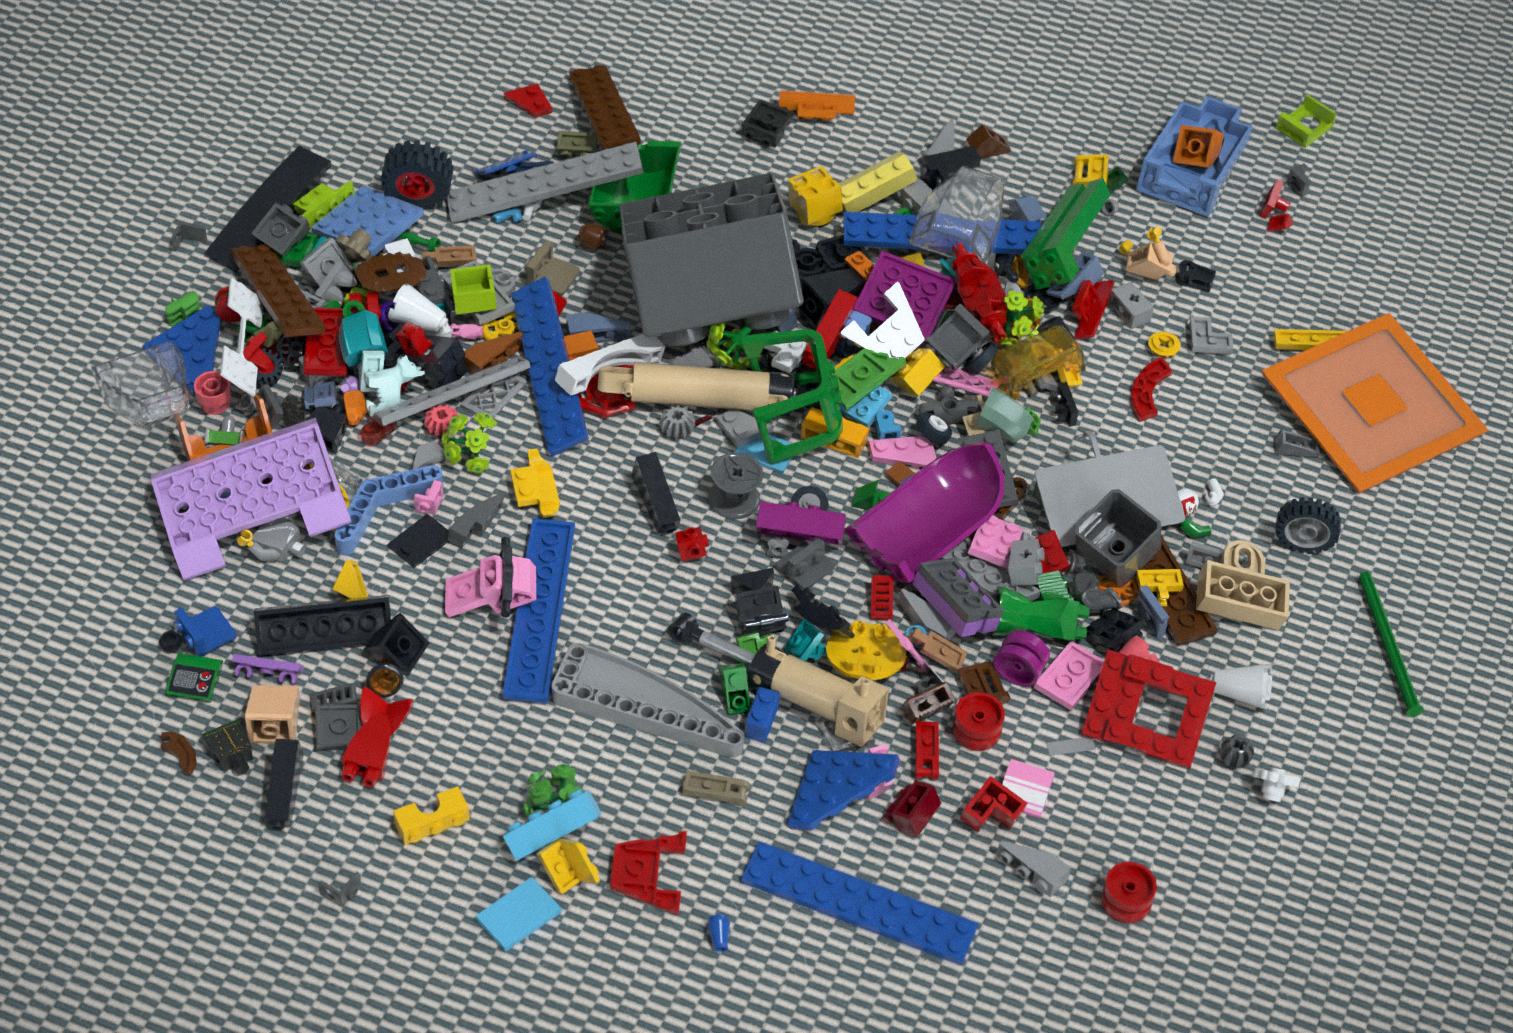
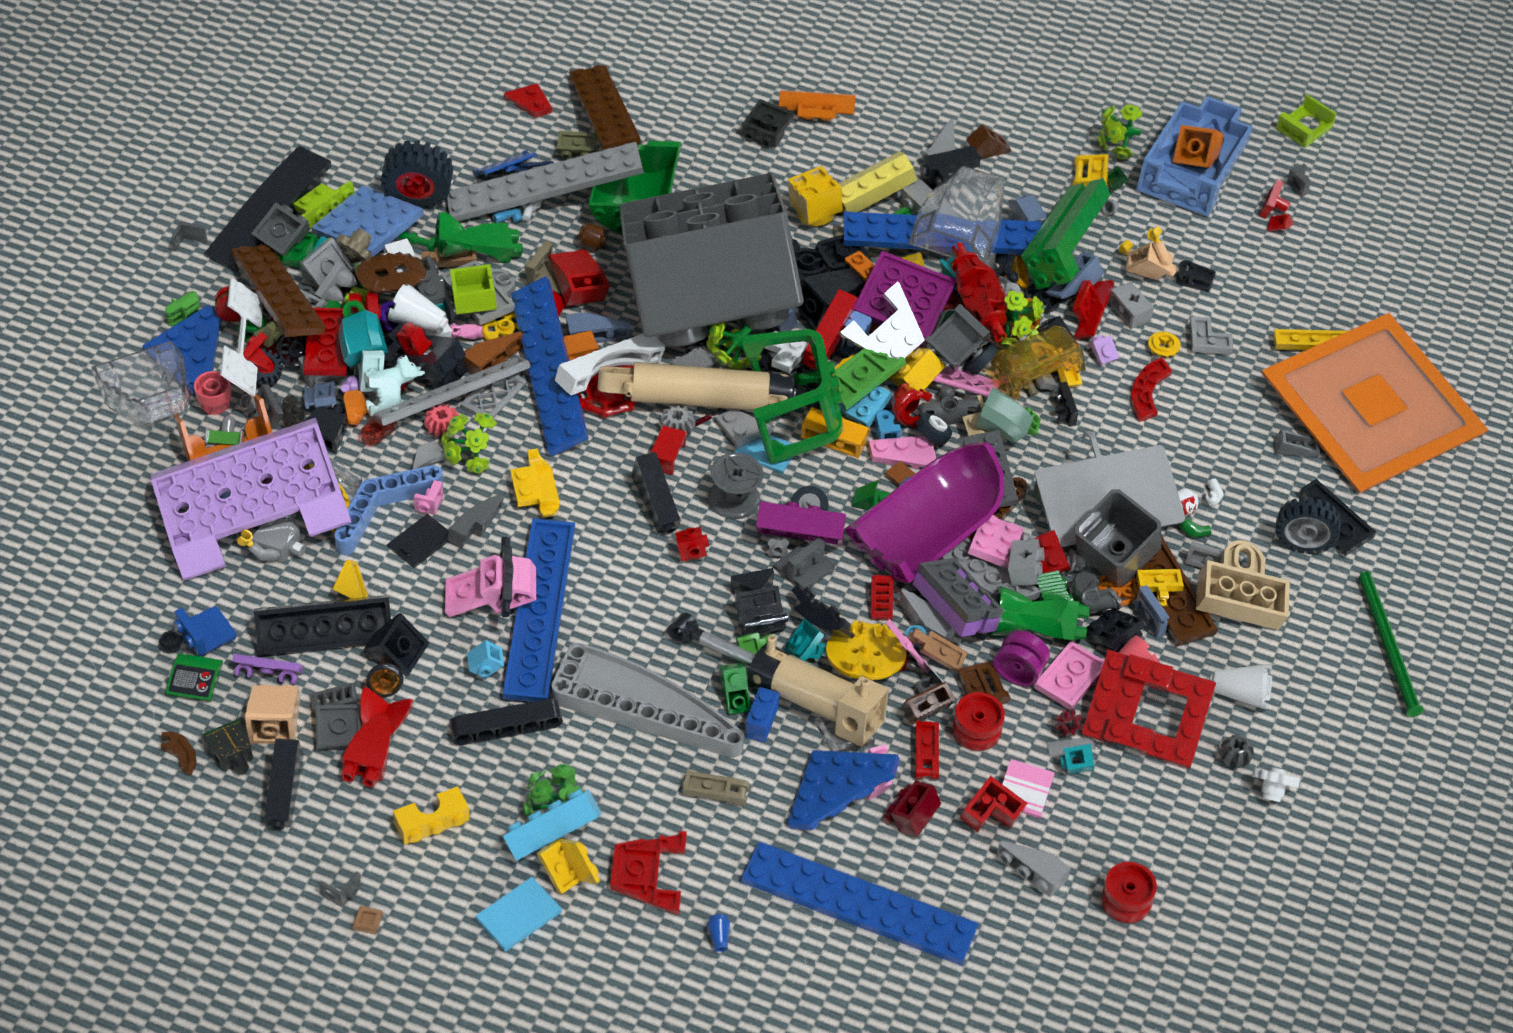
none -> medium nougat tile [353,906,383,935]
none -> green hips [435,212,523,263]
none -> black beam [449,699,563,746]
none -> medium azure brick [467,640,504,679]
none -> red slope [548,250,610,306]
none -> red panel [651,425,687,475]
none -> red helmet [891,383,933,428]
none -> dark red gear [1054,708,1083,736]
none -> teal brick [1059,744,1095,774]
none -> lavender bracket [1086,335,1119,366]
none -> lime plant [1097,104,1142,160]
none -> black wing [1300,479,1376,556]

